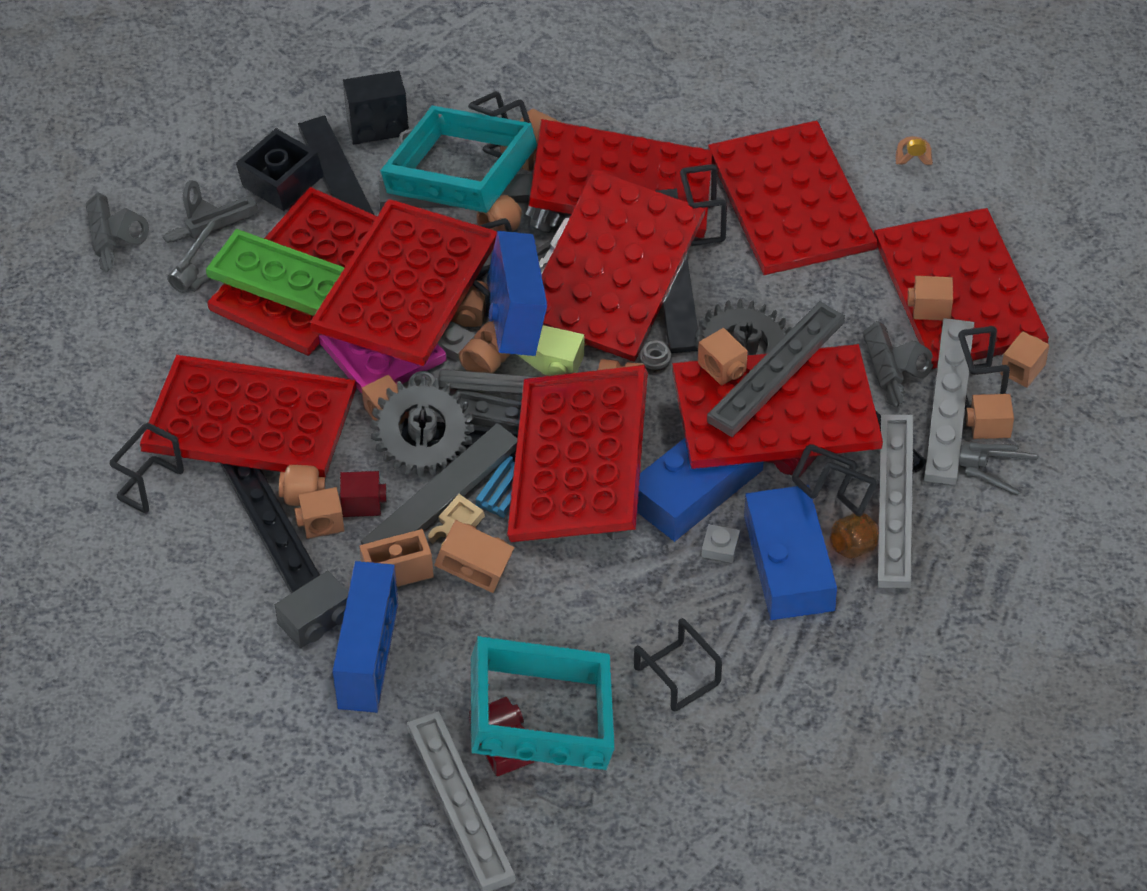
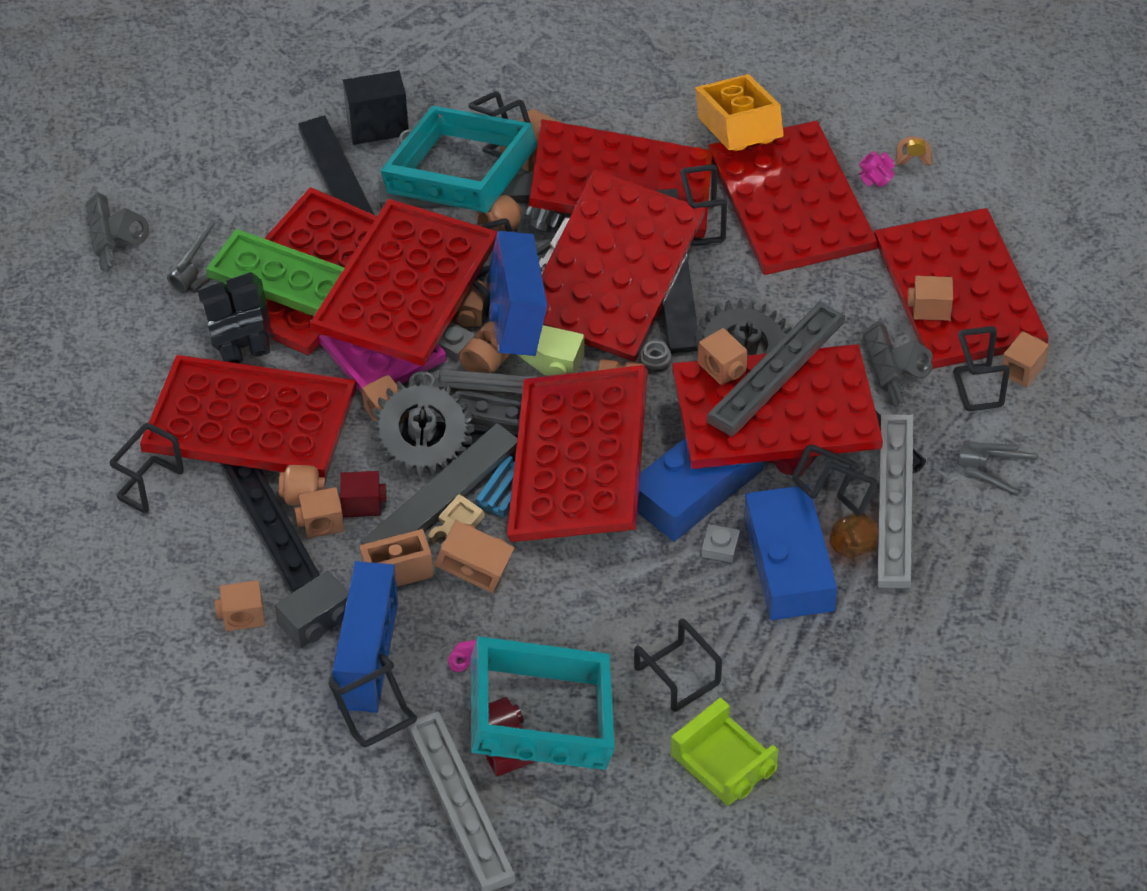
dark grey piece [163,180,258,243] -> none
black brick [236,128,324,211] -> none
light grey plate [924,318,974,485] -> none
nougat brick [965,394,1014,439] -> none
none -> black hips [197,272,274,363]
none -> nougat brick [215,580,265,631]
none -> black piece [329,654,418,747]
none -> dark pink arm [448,639,477,672]
none -> lime panel [671,697,779,806]
none -> light orange brick [695,74,784,151]
none -> dark pink gear [859,151,895,187]

